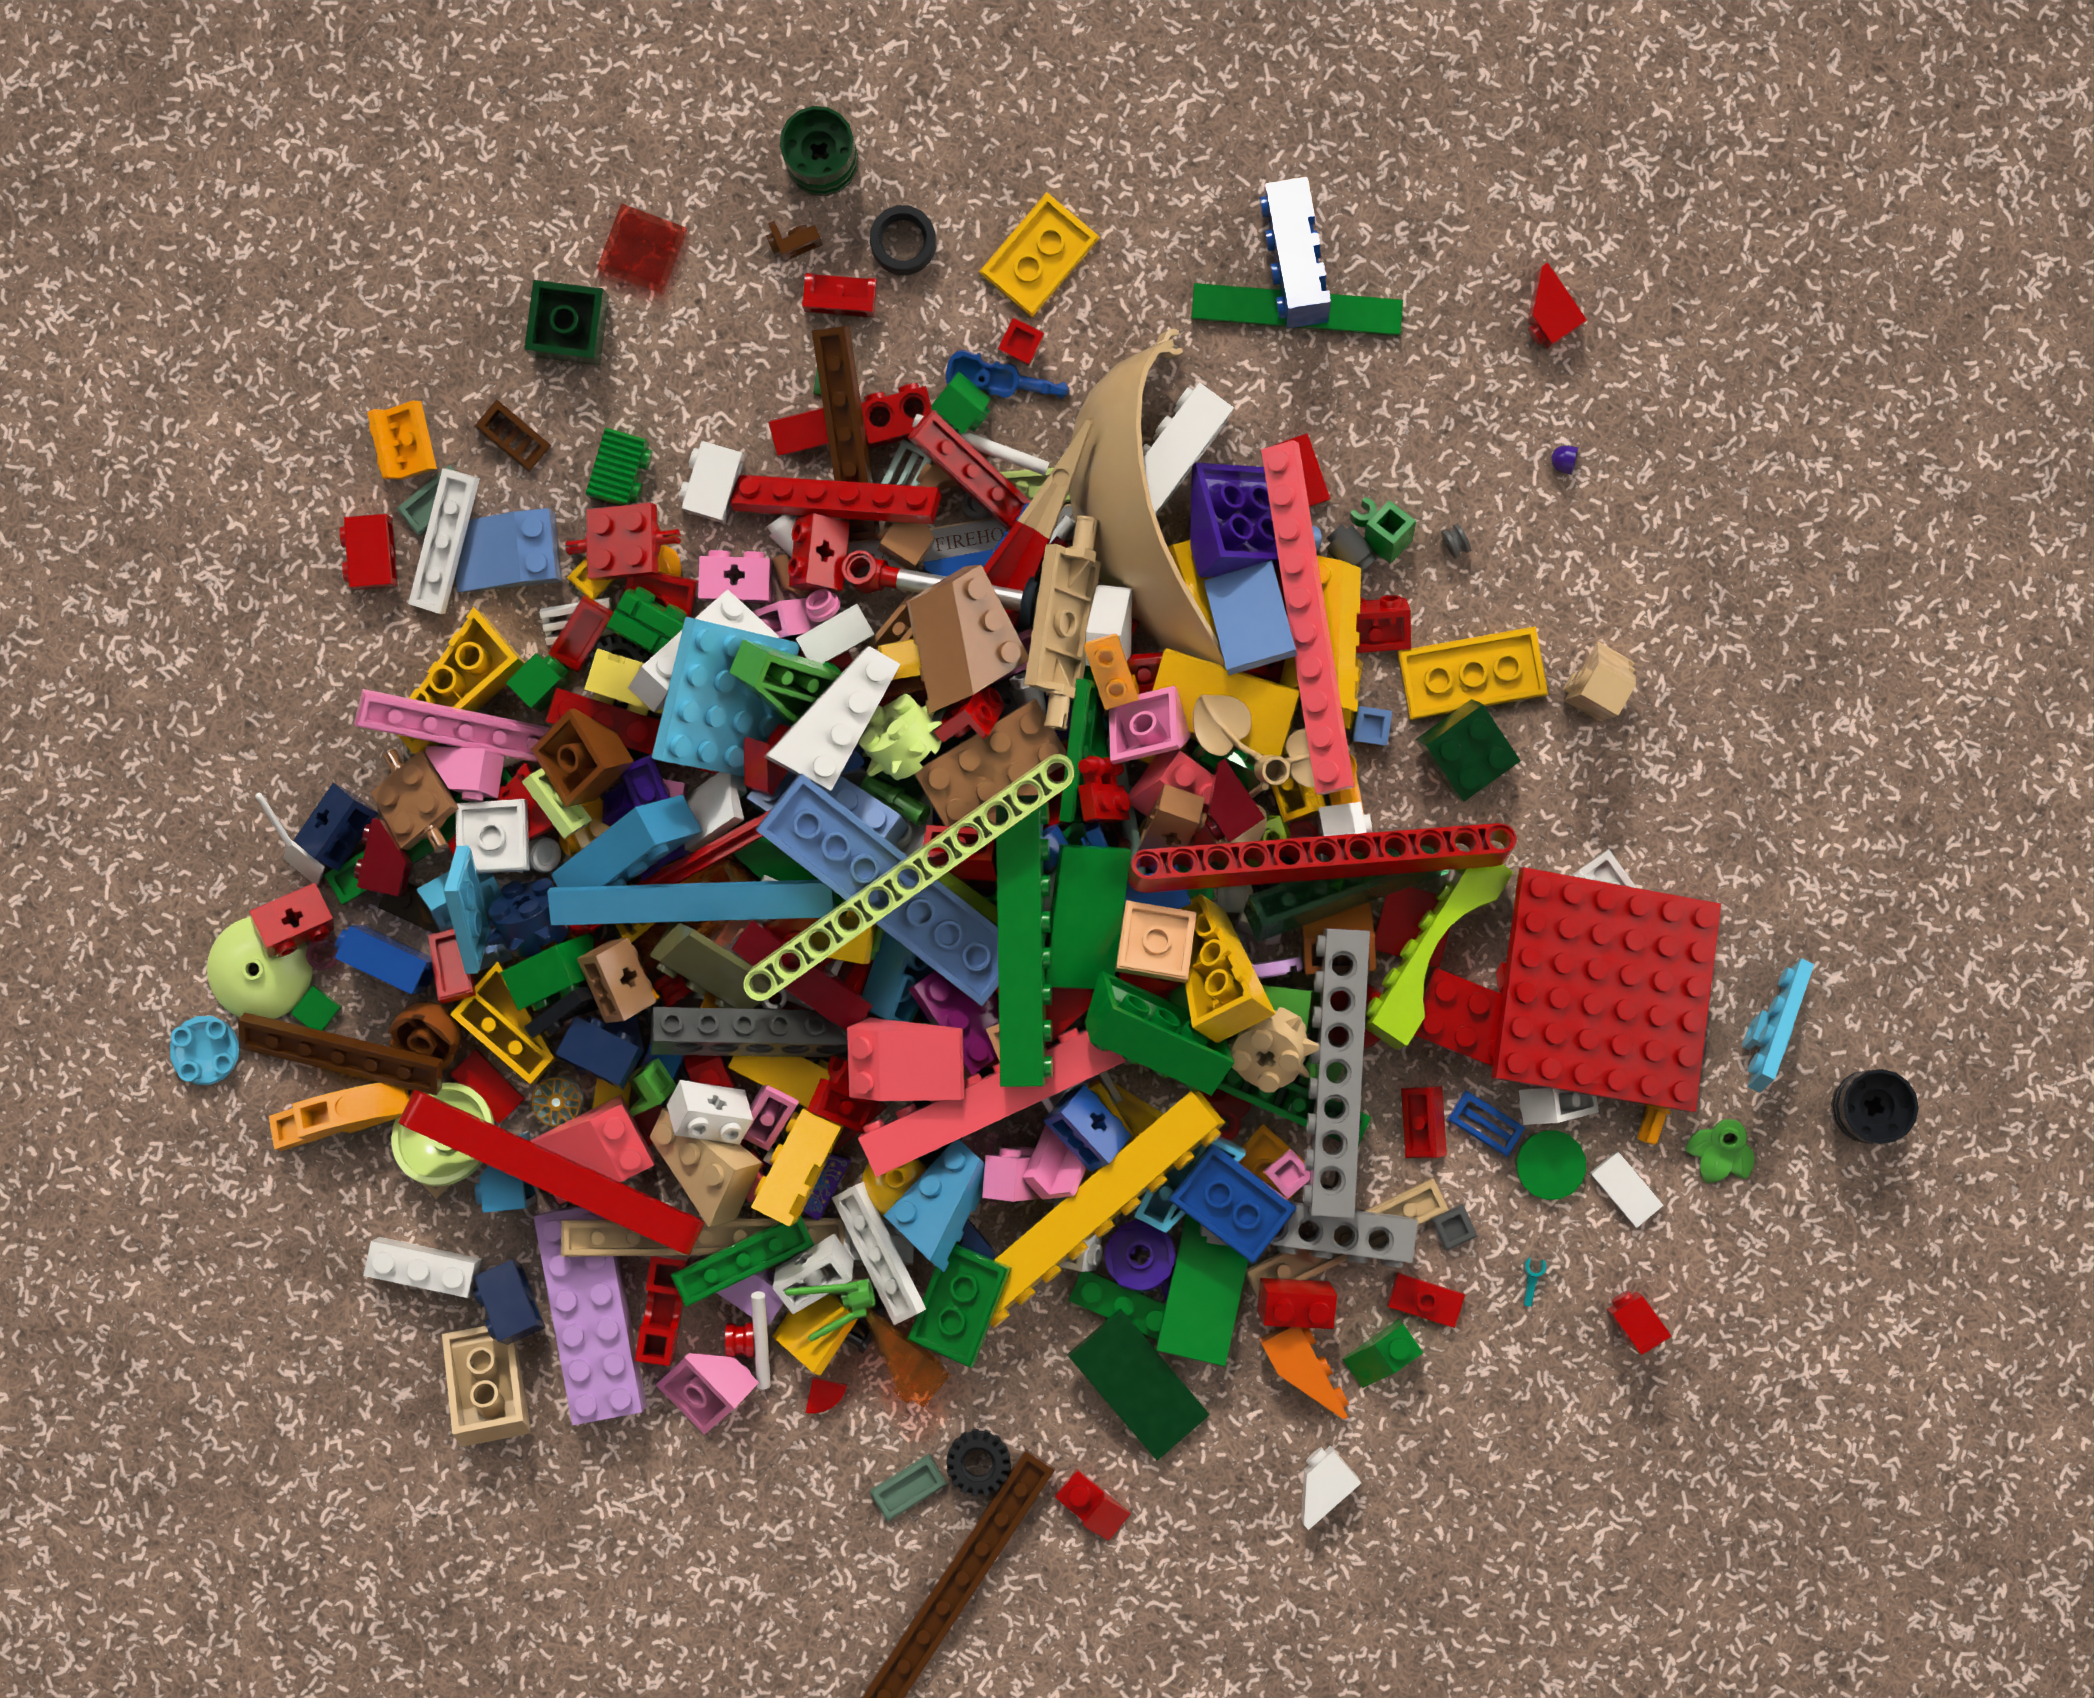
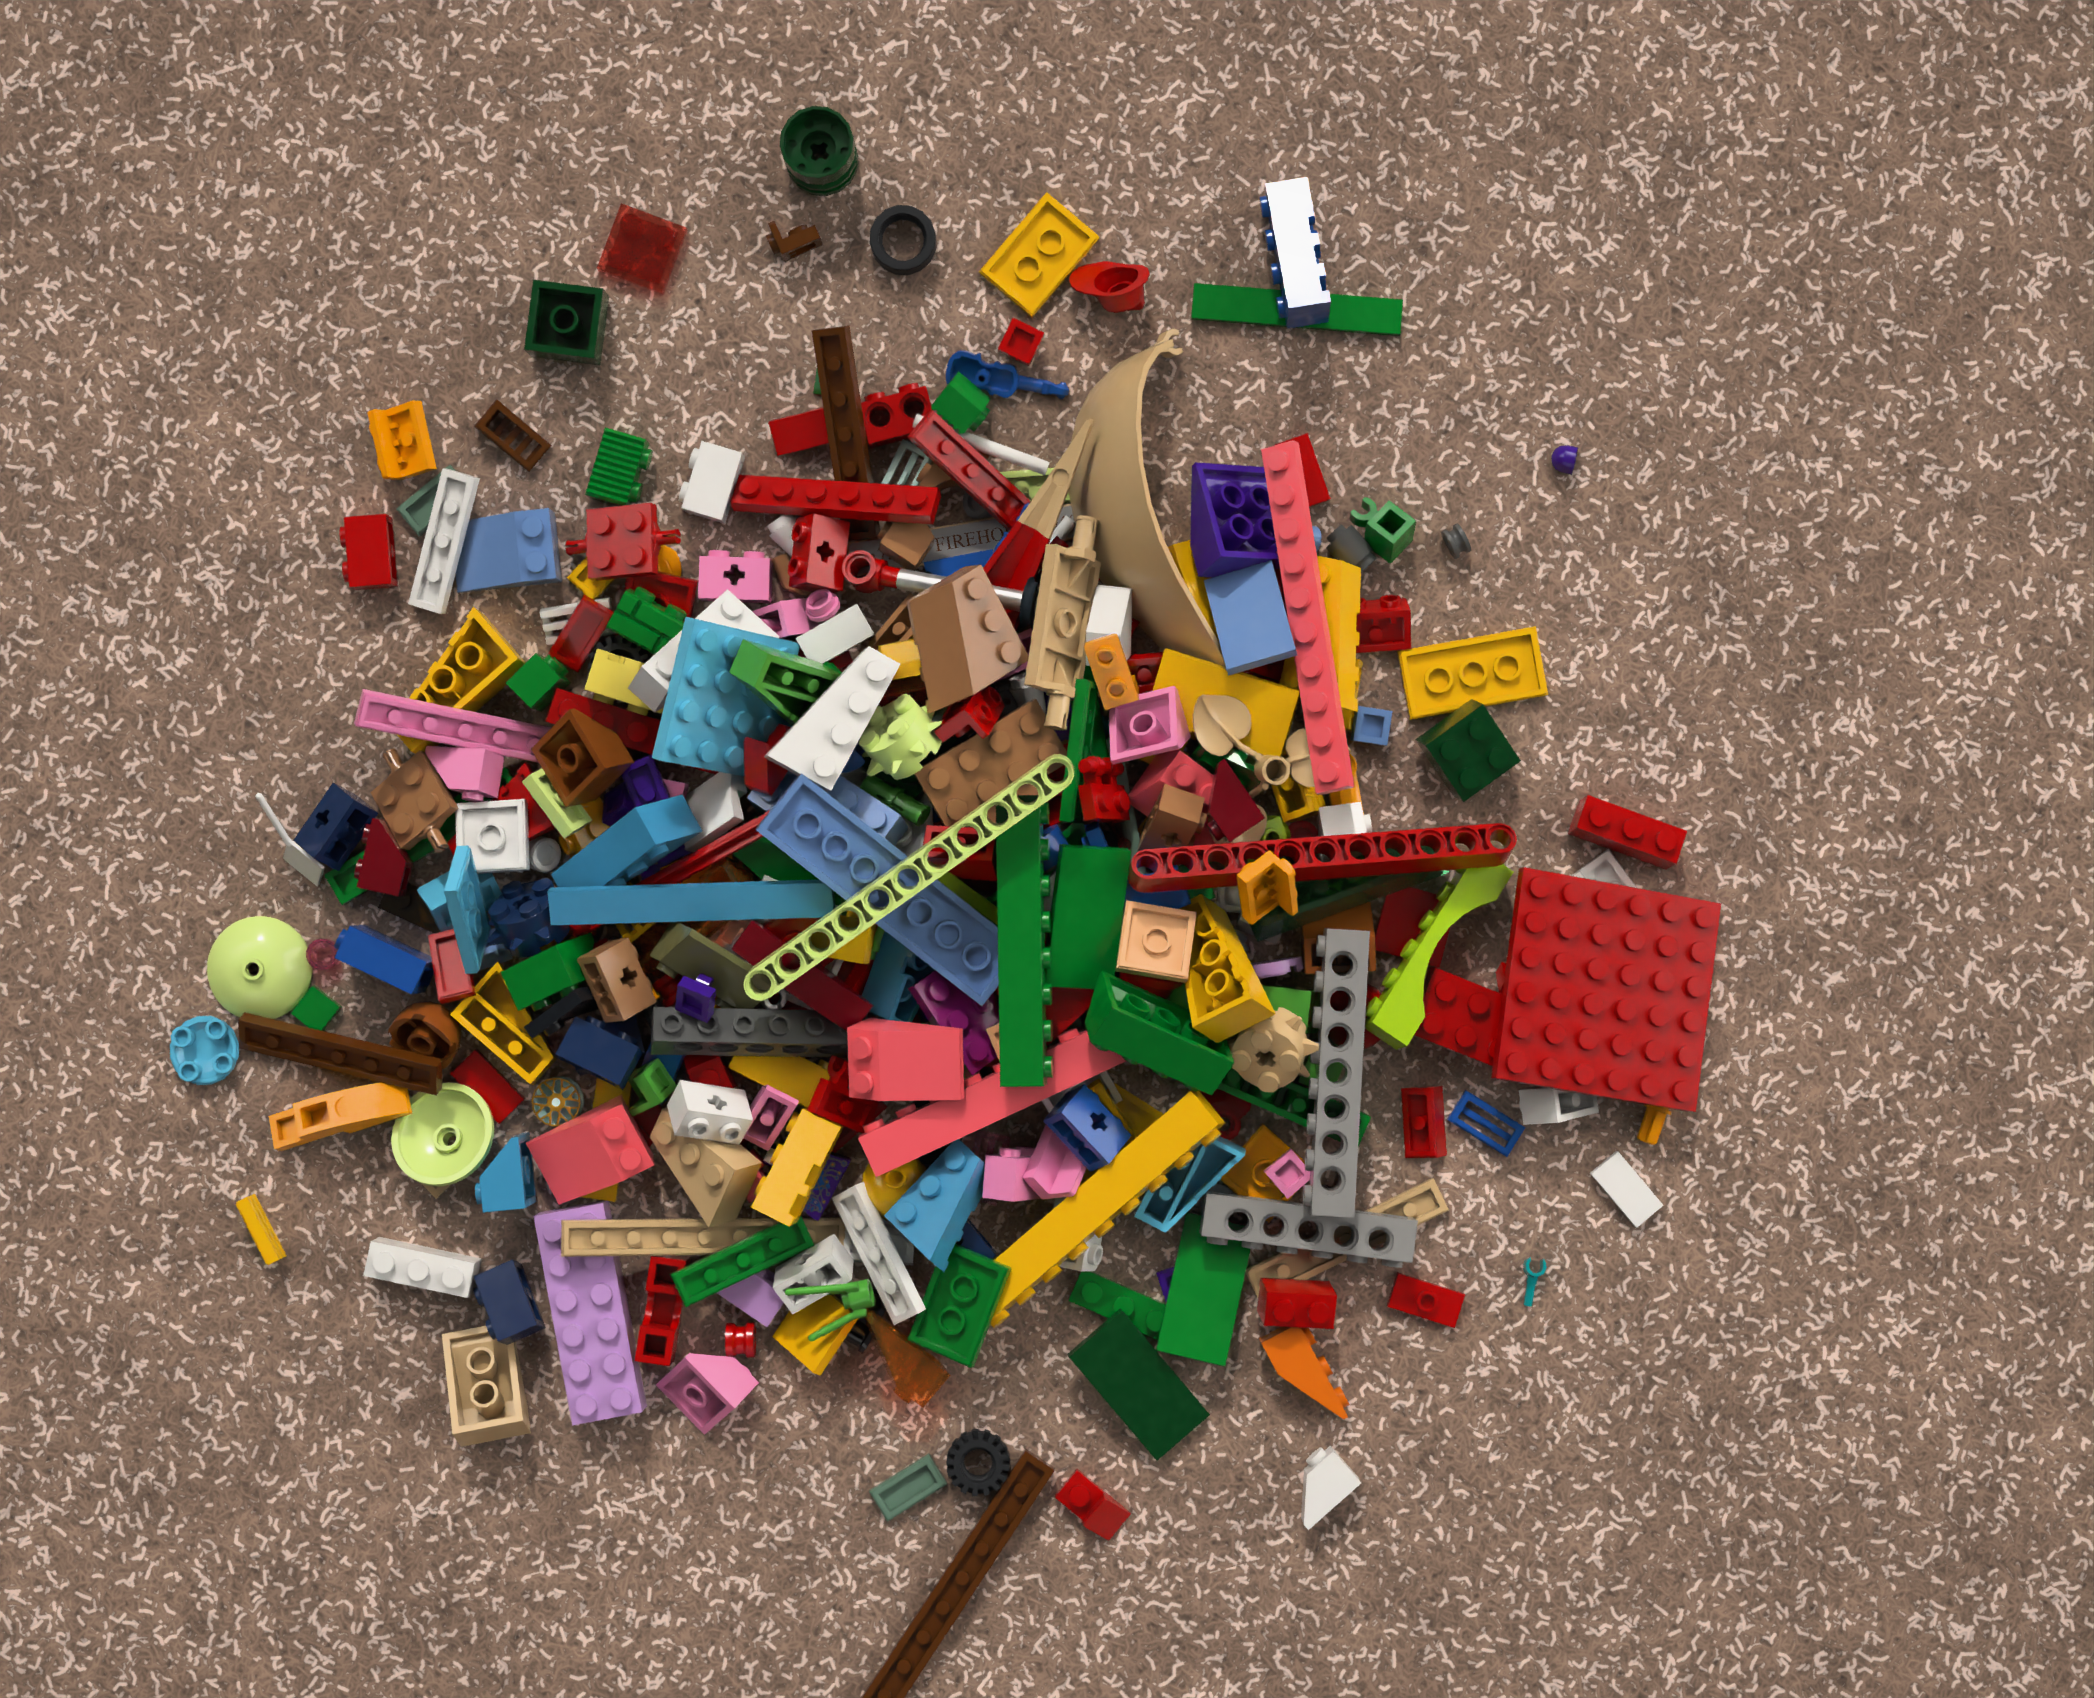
brick [249,882,334,958] -> none
red beam [398,1089,705,1255] -> none
white bar [751,1291,771,1390] -> none
red hinge [802,273,877,318] -> none
red tile [805,1377,848,1414] -> none
dark purple plate [1105,1220,1175,1292] -> none
white brick [1143,382,1234,517] -> none
blue tile [1168,1143,1297,1264] -> none
green slope [1342,1318,1424,1388] -> none
dark grey tile [1431,1204,1478,1251] -> none
green tile [1515,1130,1586,1200] -> none
red slope [1528,262,1587,349] -> none
tan wedge [1563,641,1636,721] -> none
red slope [1607,1291,1672,1355] -> none
bright green plate [1685,1119,1754,1183] -> none
medium azure plate [1742,958,1814,1093] -> none
black wheel [1831,1069,1919,1144] -> none
none -> yellow tile [236,1194,287,1265]
none -> dark purple tile [675,973,716,1023]
none -> red piece [1069,261,1150,313]
none -> light orange bracket [1237,850,1298,925]
none -> red brick [1568,795,1687,870]

